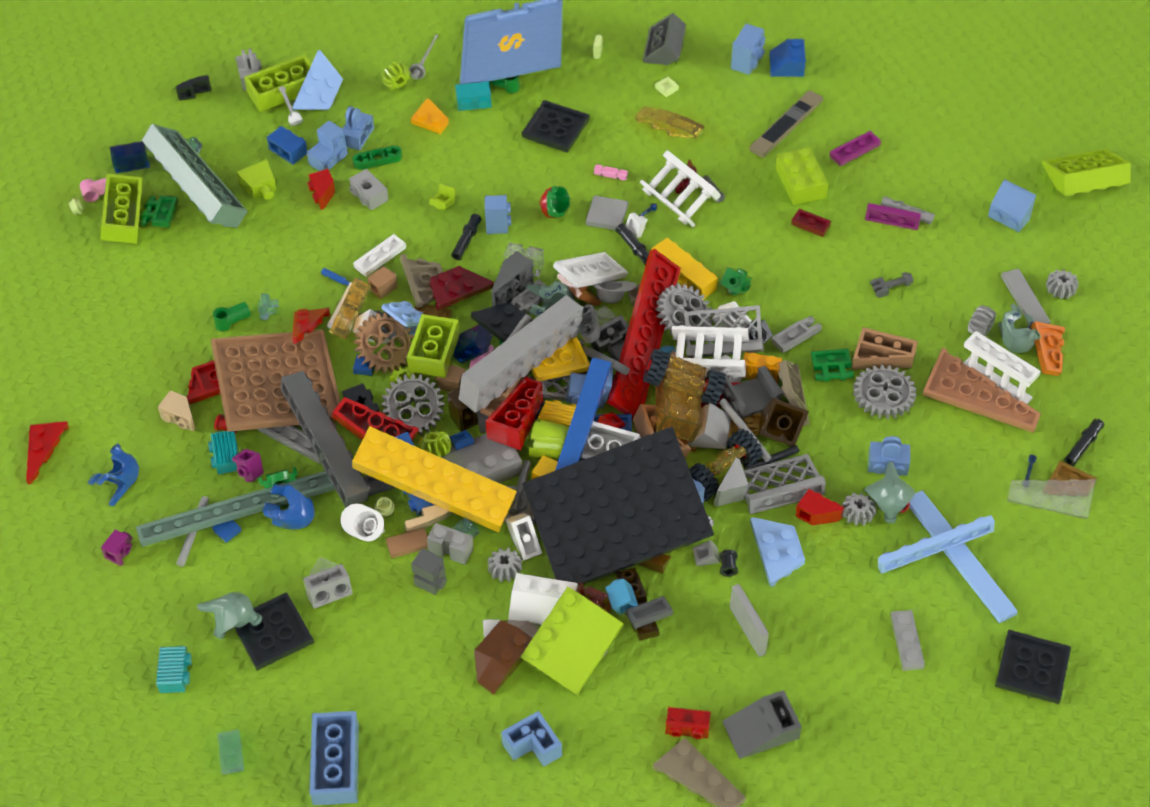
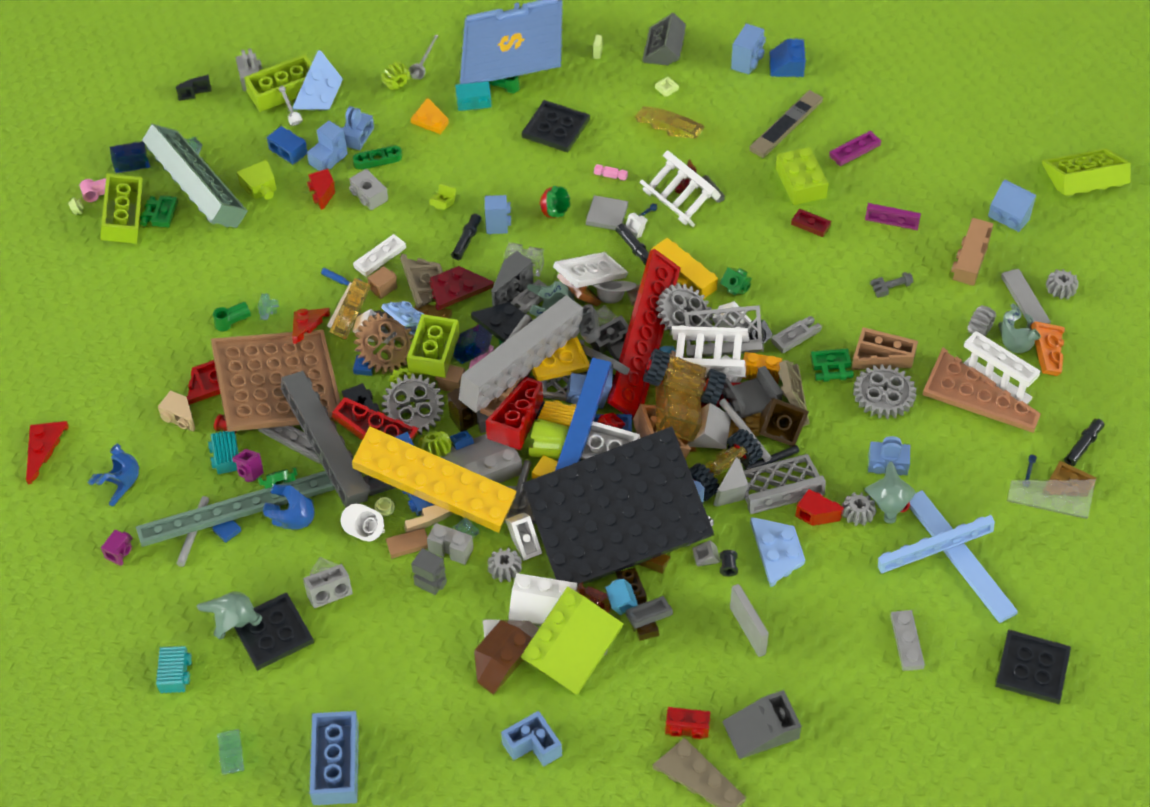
light grey pin [881,196,935,225] -> none
none -> medium nougat wedge [951,218,994,286]

